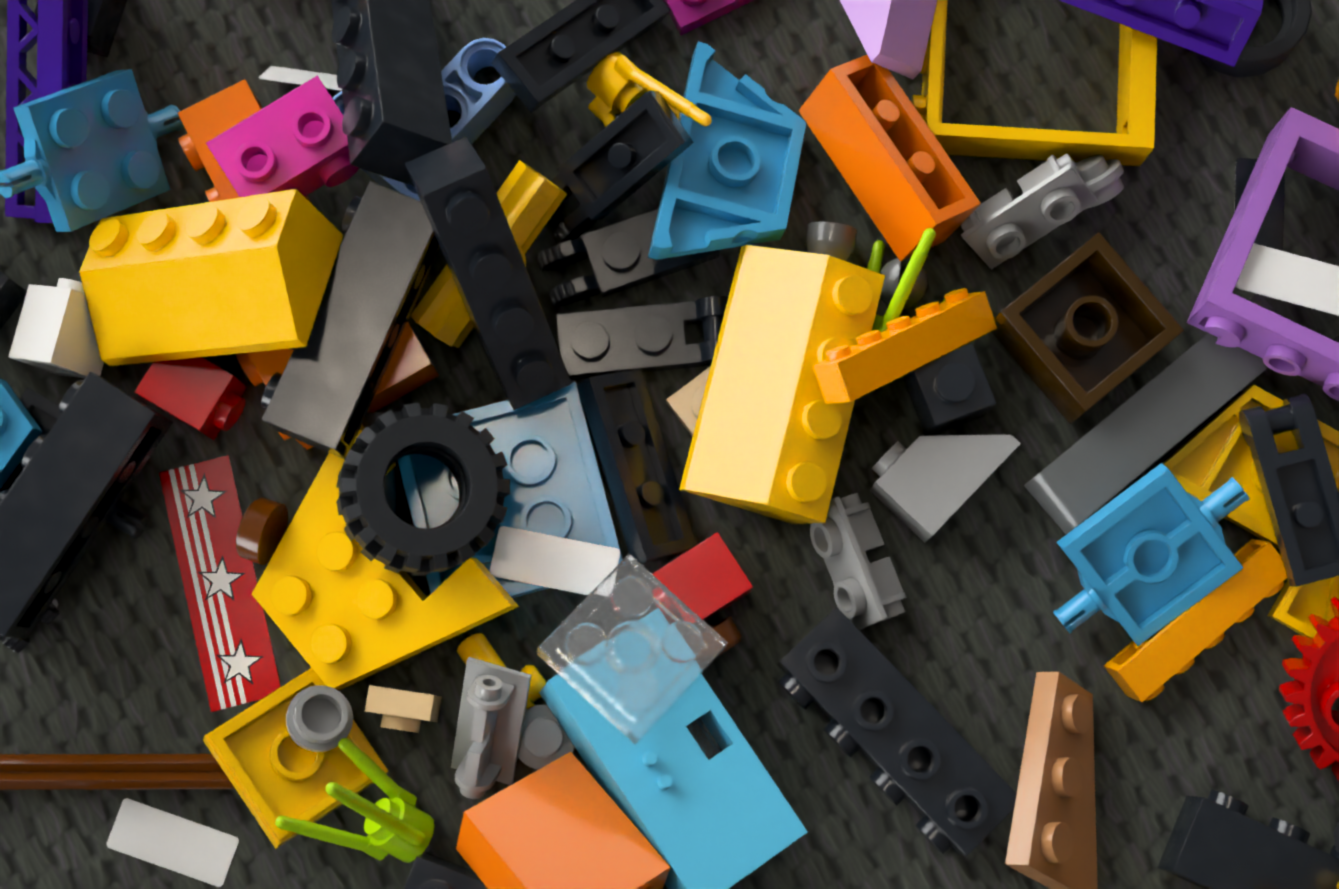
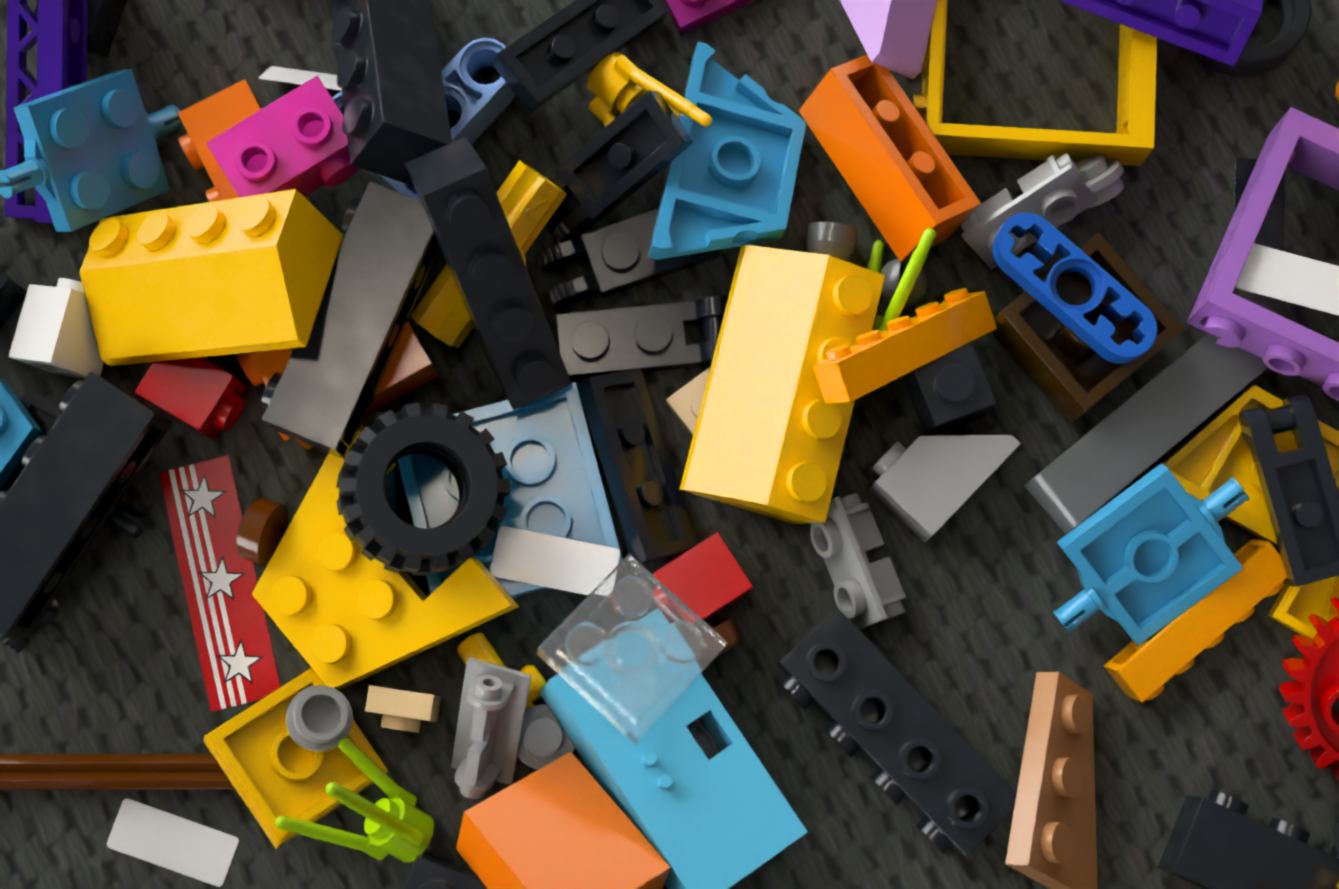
none -> blue beam [992,212,1157,364]

